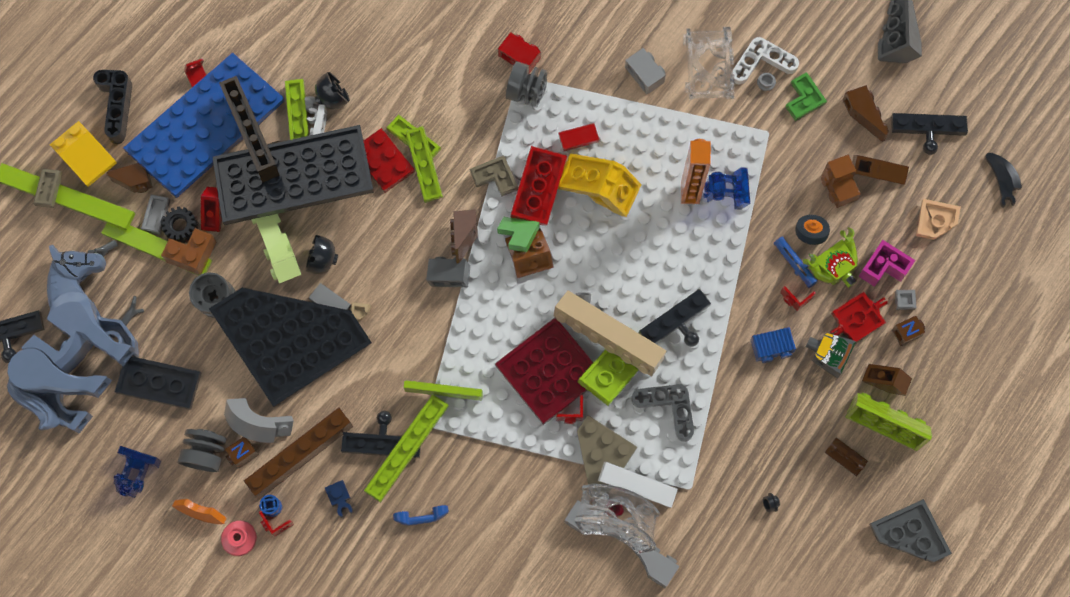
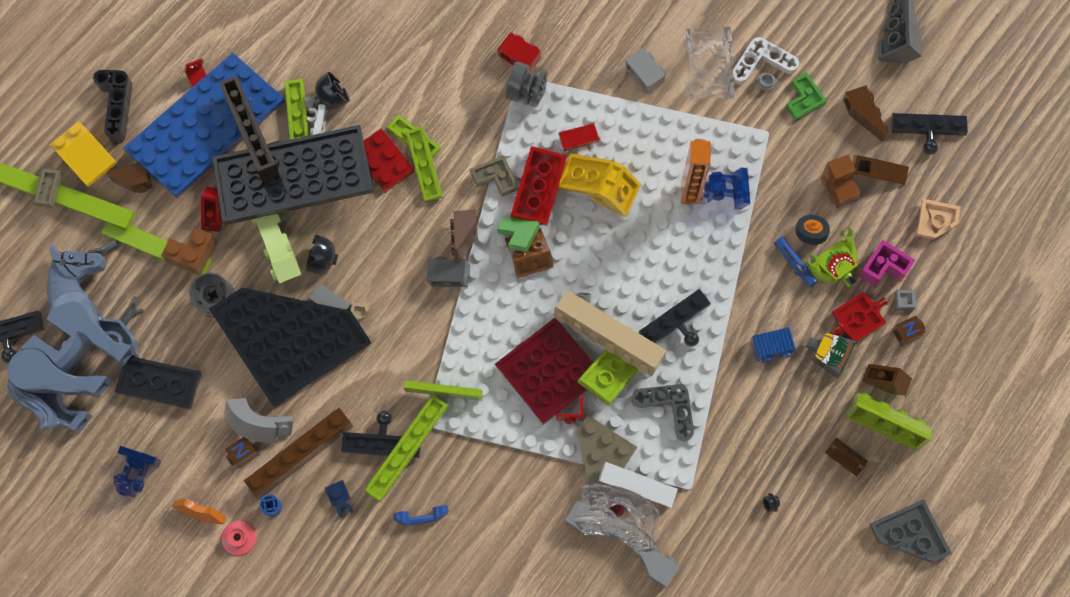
light grey tile [141,194,170,235] -> none
black tyre [161,207,198,243] -> none
dark grey wheel [177,429,227,472] -> none
red bracket [259,510,294,537] -> none
red bracket [780,286,816,311] -> none
black piece [985,153,1022,207] -> none

